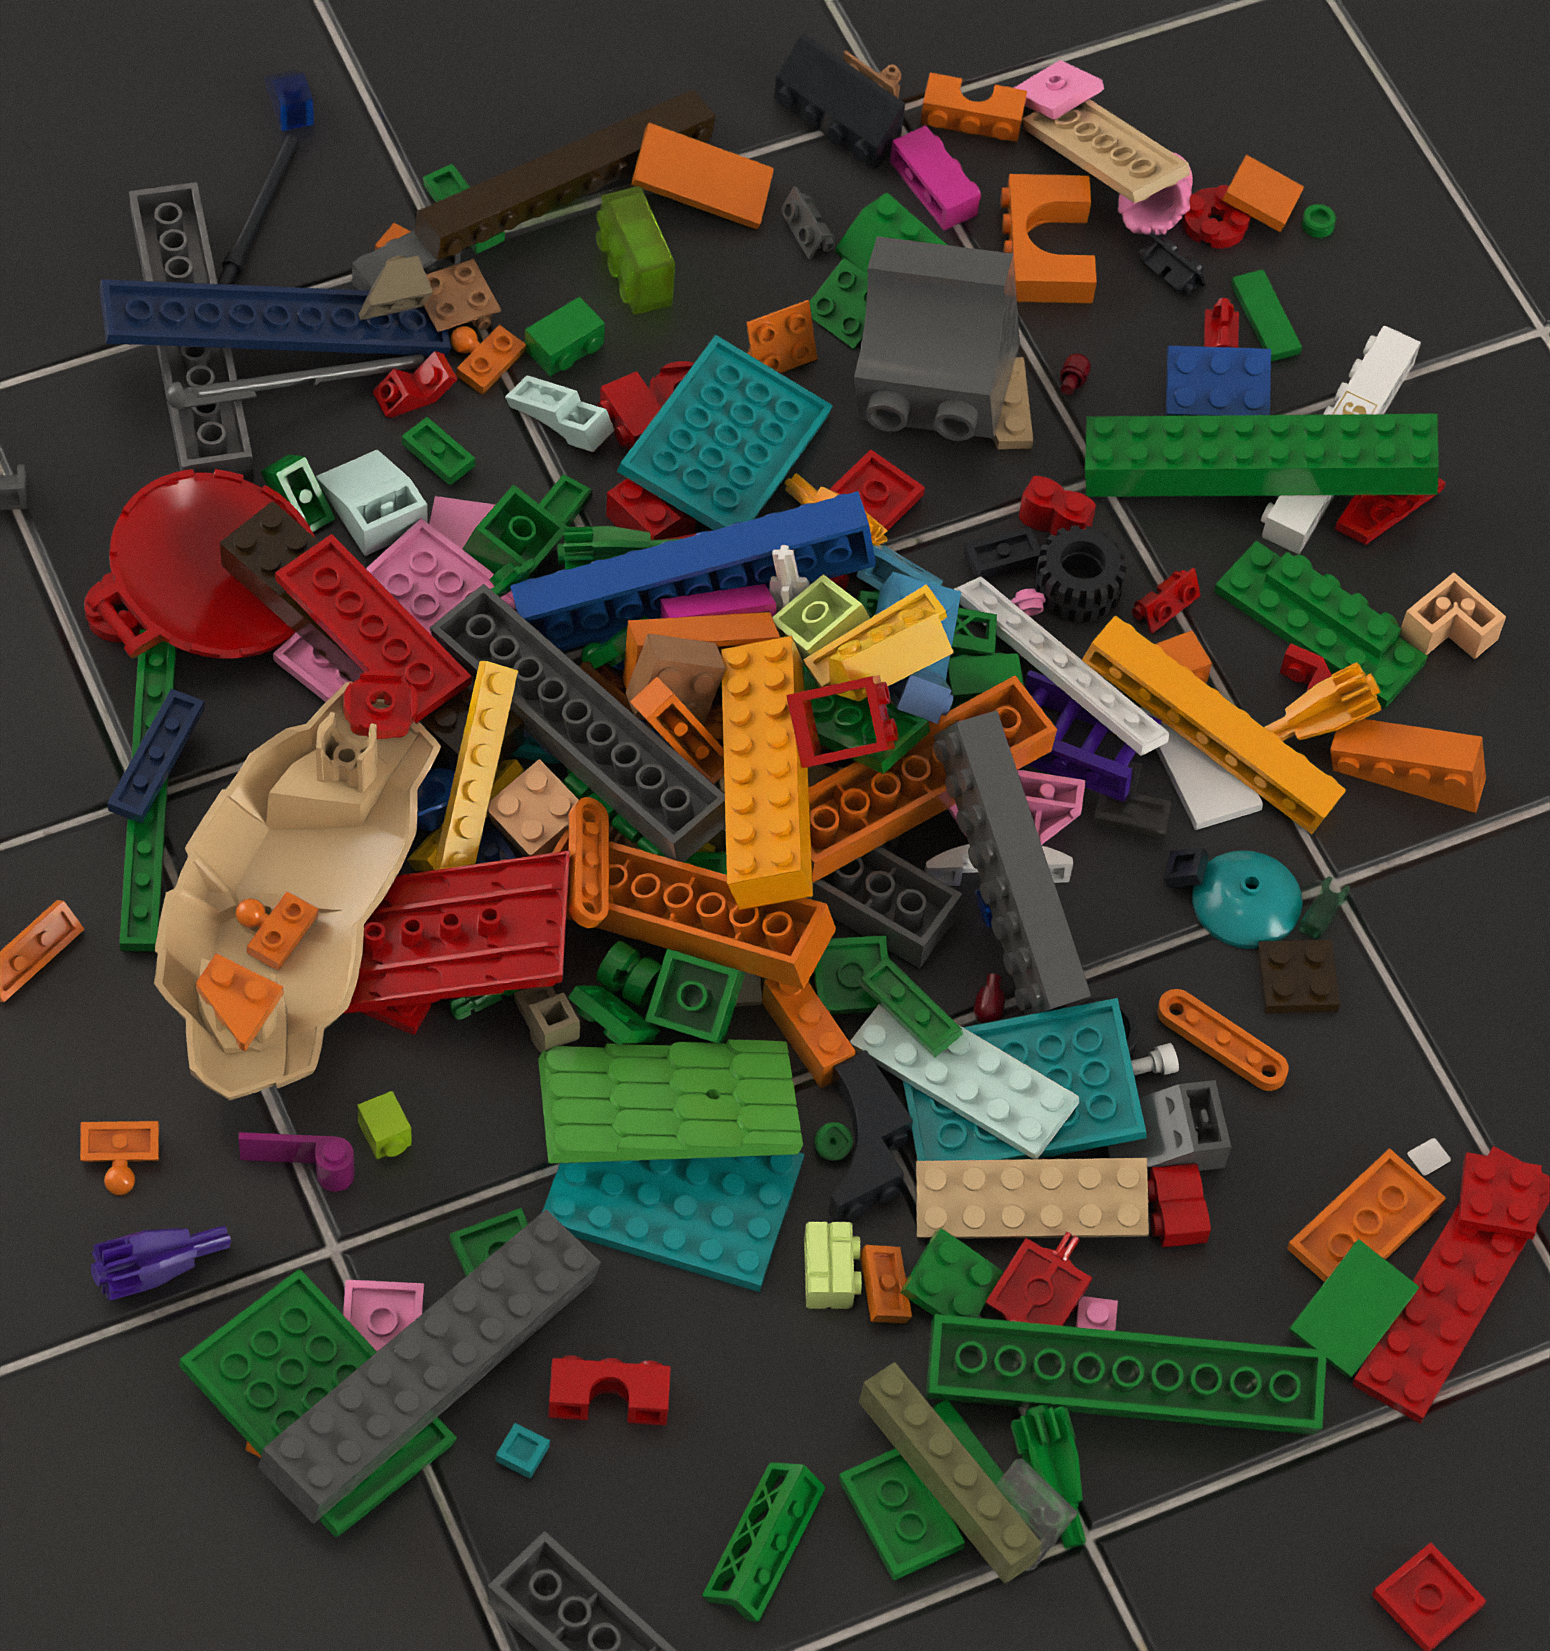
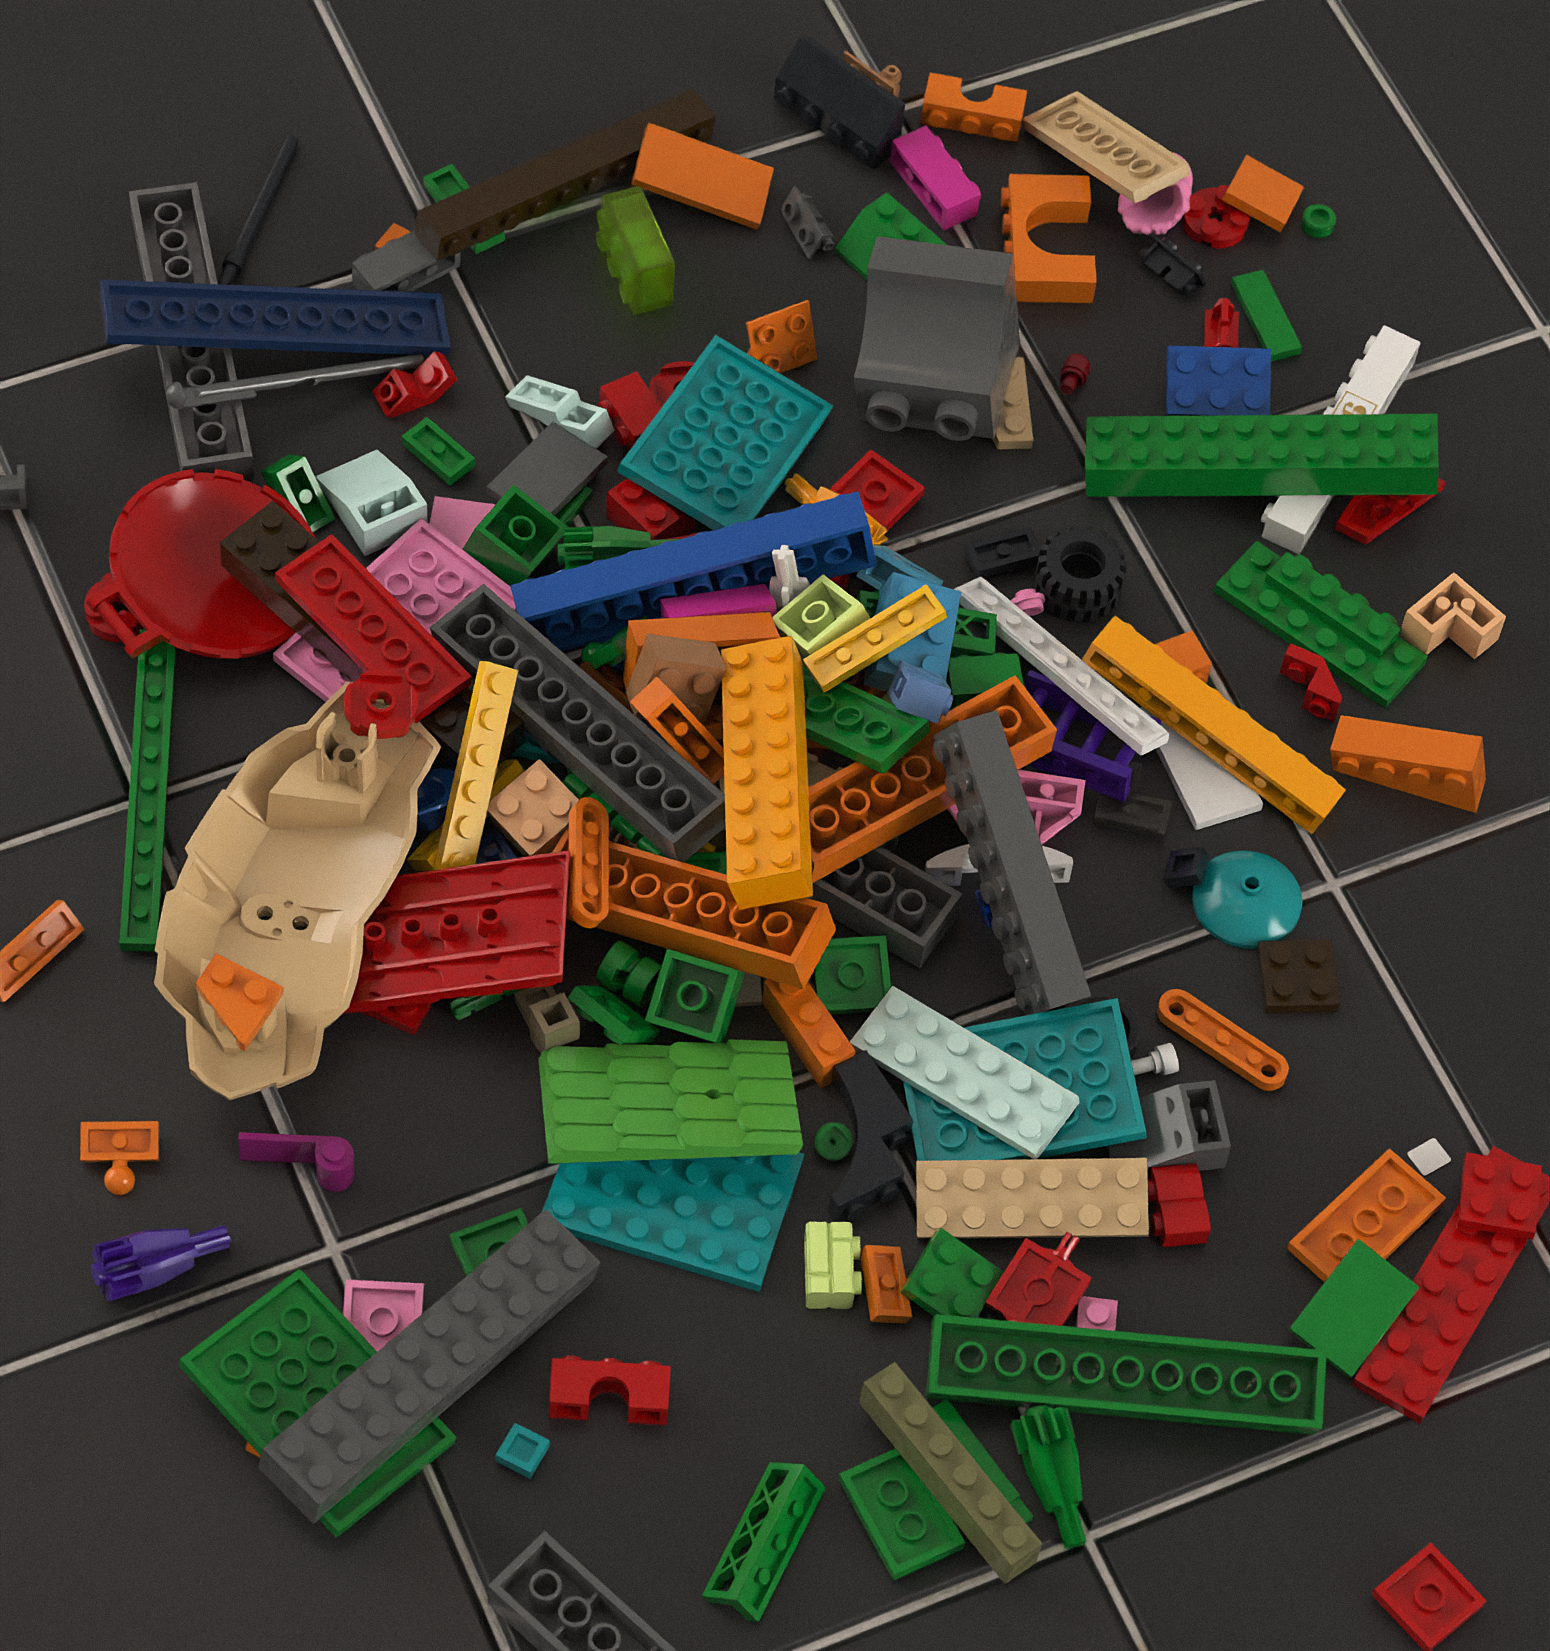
dark blue plate [107,689,205,823] -> none
orange plate [235,891,319,971] -> none
clear blue slope [265,70,314,131] -> none
lime brick [357,1091,412,1159] -> none
dark tan slope [359,255,433,320] -> none
medium nougat hinge [423,259,501,332] -> none
orange plate [450,325,526,395] -> none
green animal [489,558,536,597] -> none
green brick [525,297,605,376] -> none
red window [786,675,898,768] -> none
green hinge [809,258,868,349] -> none
yellow slope [829,608,954,701] -> none
green tile [859,956,963,1058] -> none
dark red cylinder [974,974,1006,1024] -> none
clear wing [995,1458,1078,1571] -> none
bright pink plate [1014,60,1104,120] -> none
red brick [1018,476,1096,536] -> none
red hinge [1132,568,1201,634] -> none
light orange piece [1264,662,1382,741] -> none
clear green bar [1299,876,1350,940] -> none
none -> dark grey tile [486,422,607,516]

